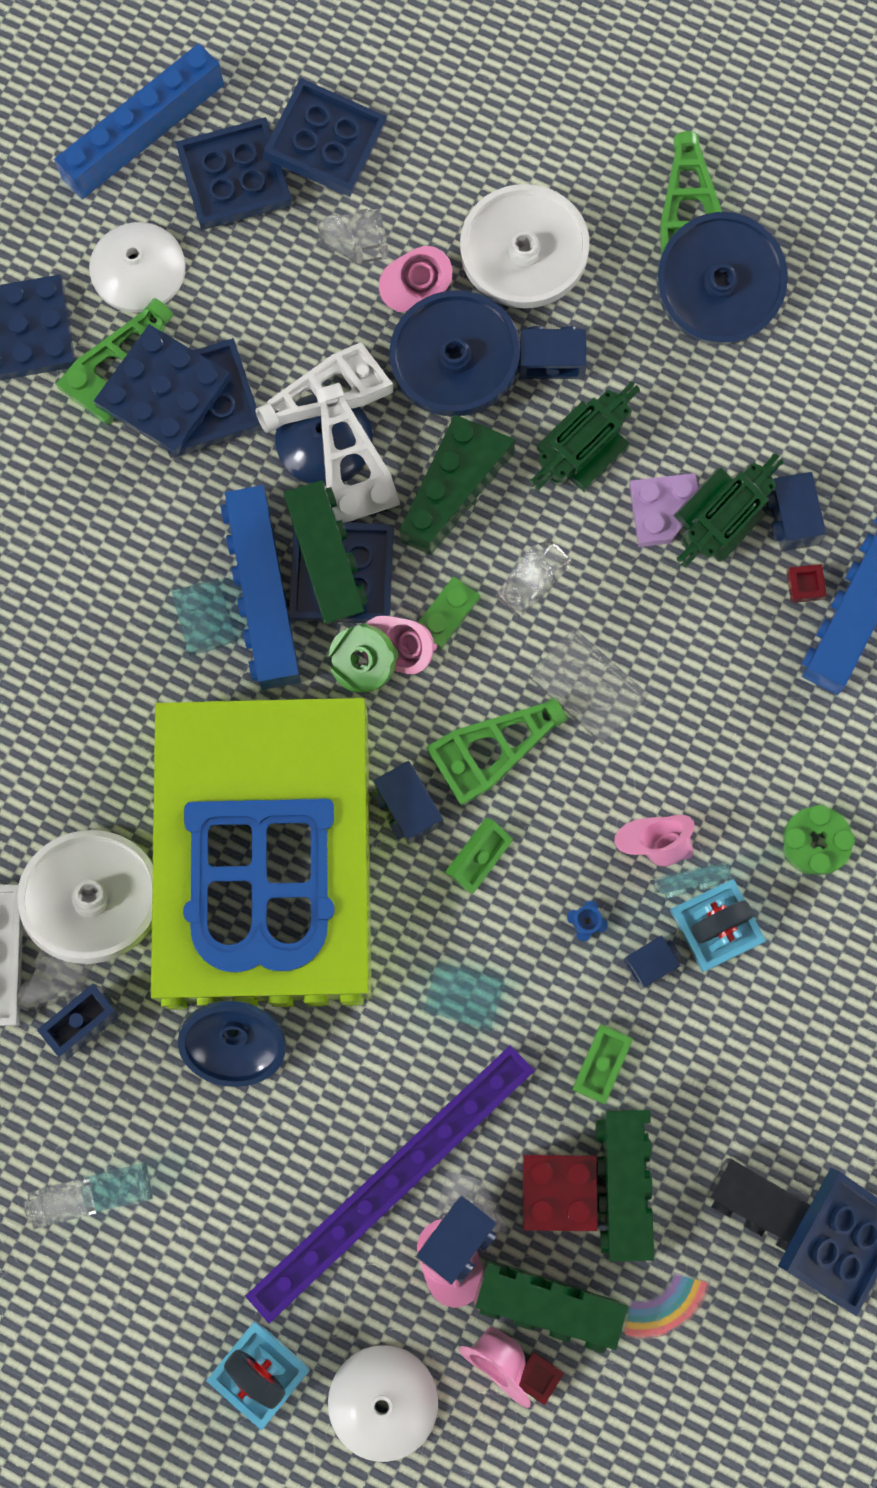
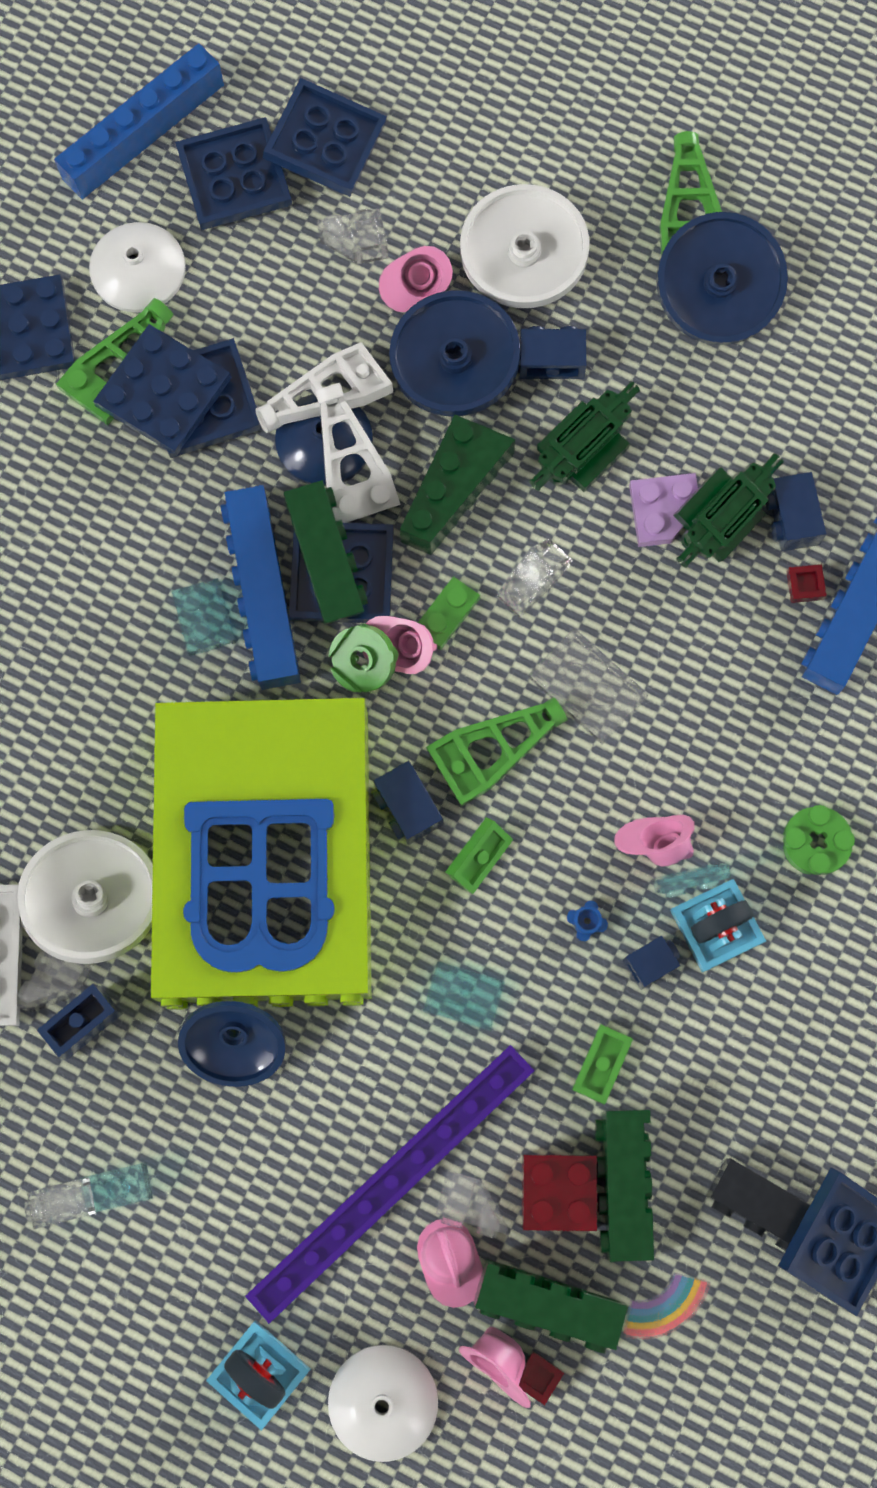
dark blue brick [415,1195,497,1285] -> none

